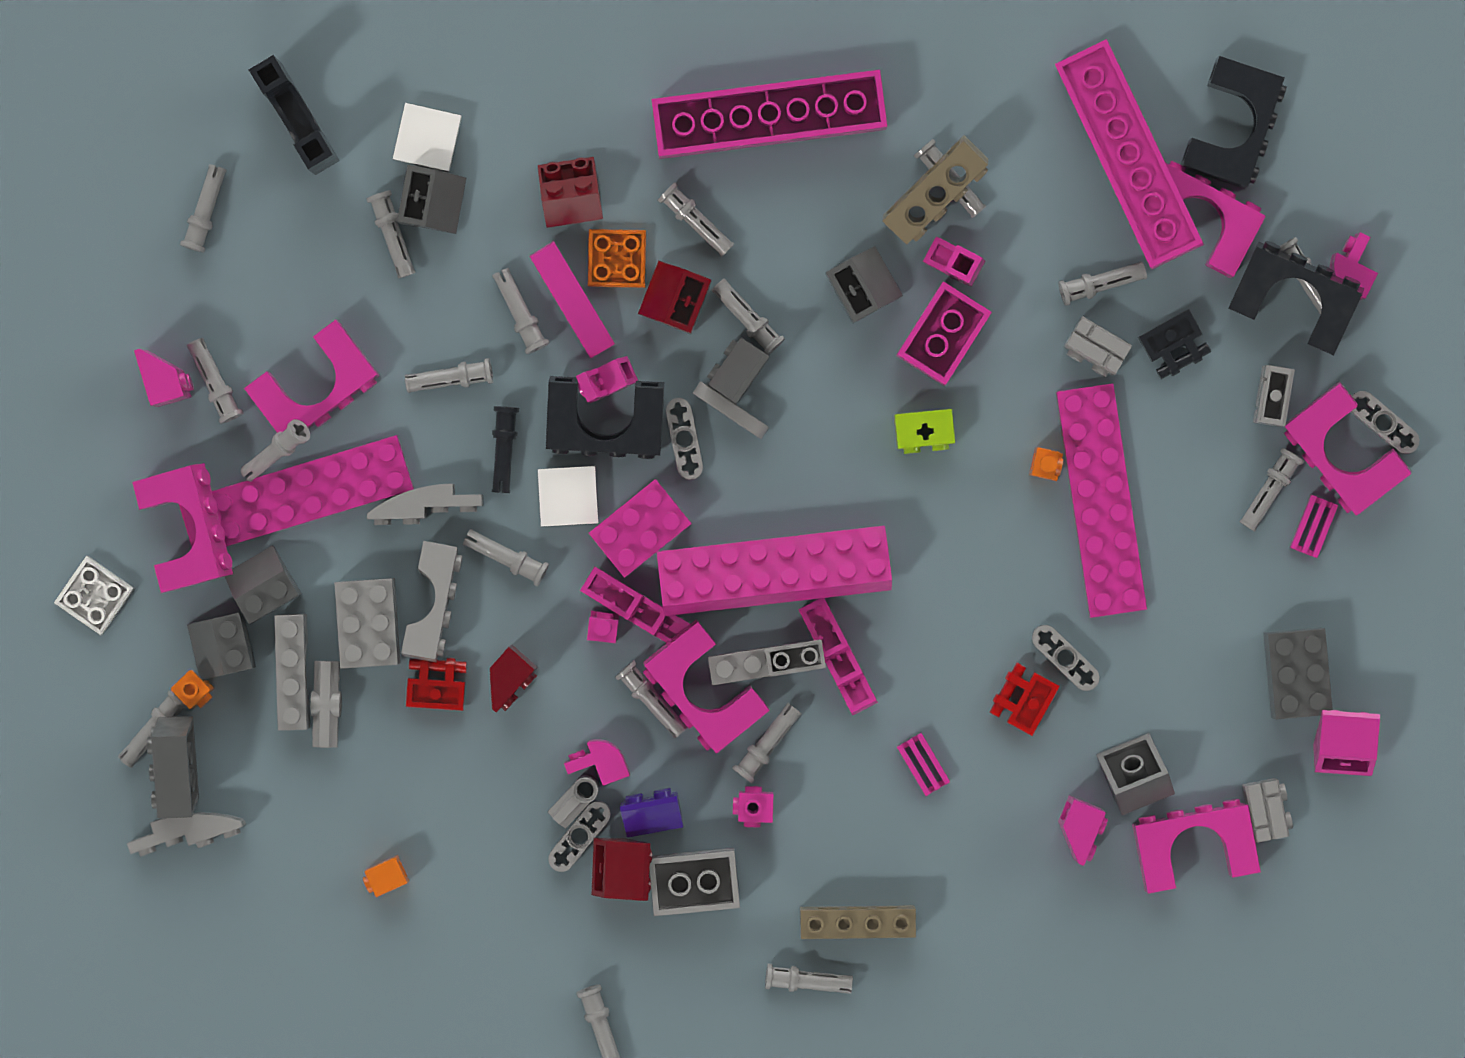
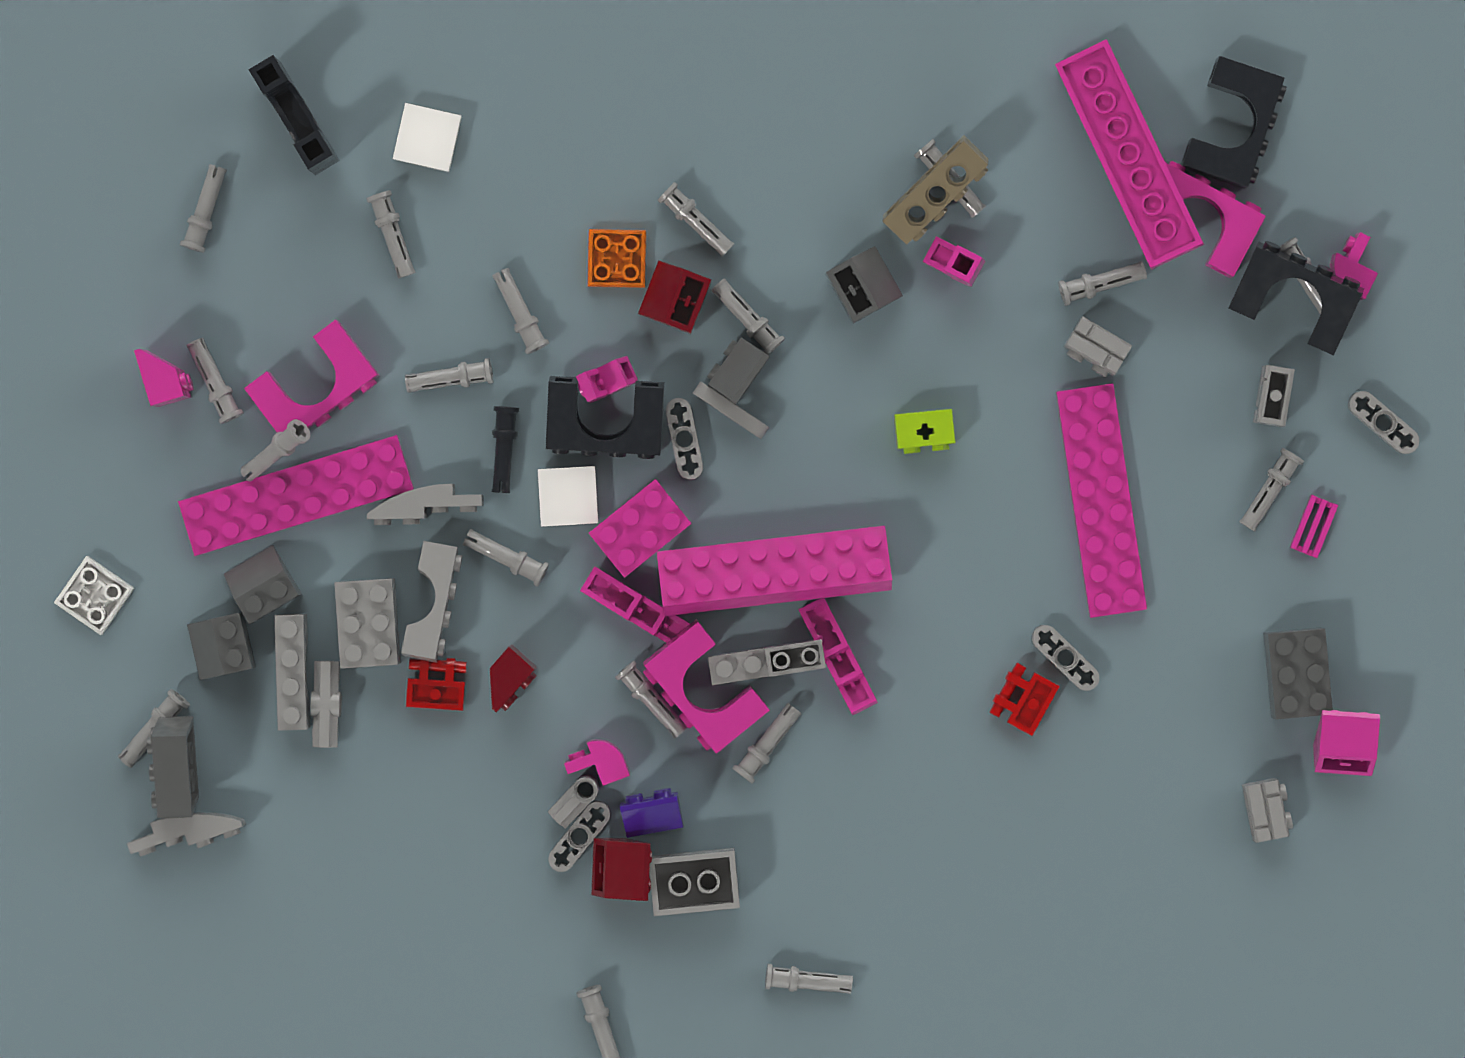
dark pink arch [132,463,233,593] -> none
orange bracket [171,670,215,709] -> none
orange brick [363,855,410,897] -> none
dark grey slope [397,165,467,234] -> none
dark pink slope [530,241,615,358] -> none
dark red slope [538,157,603,228] -> none
dark pink brick [587,611,619,643] -> none
dark pink brick [651,70,887,159] -> none
dark pink brick [733,786,774,827] -> none
dark tan brick [800,905,916,939] -> none
dark pink brick [896,281,992,386] -> none
dark pink tile [897,733,950,796] -> none
orange brick [1029,447,1063,481] -> none
dark pink slope [1058,795,1108,866] -> none
dark grey slope [1096,733,1175,815] -> none
dark pink arch [1132,799,1261,894] -> none
black plate [1138,309,1211,379] -> none
dark pink arch [1284,381,1411,516] -> none

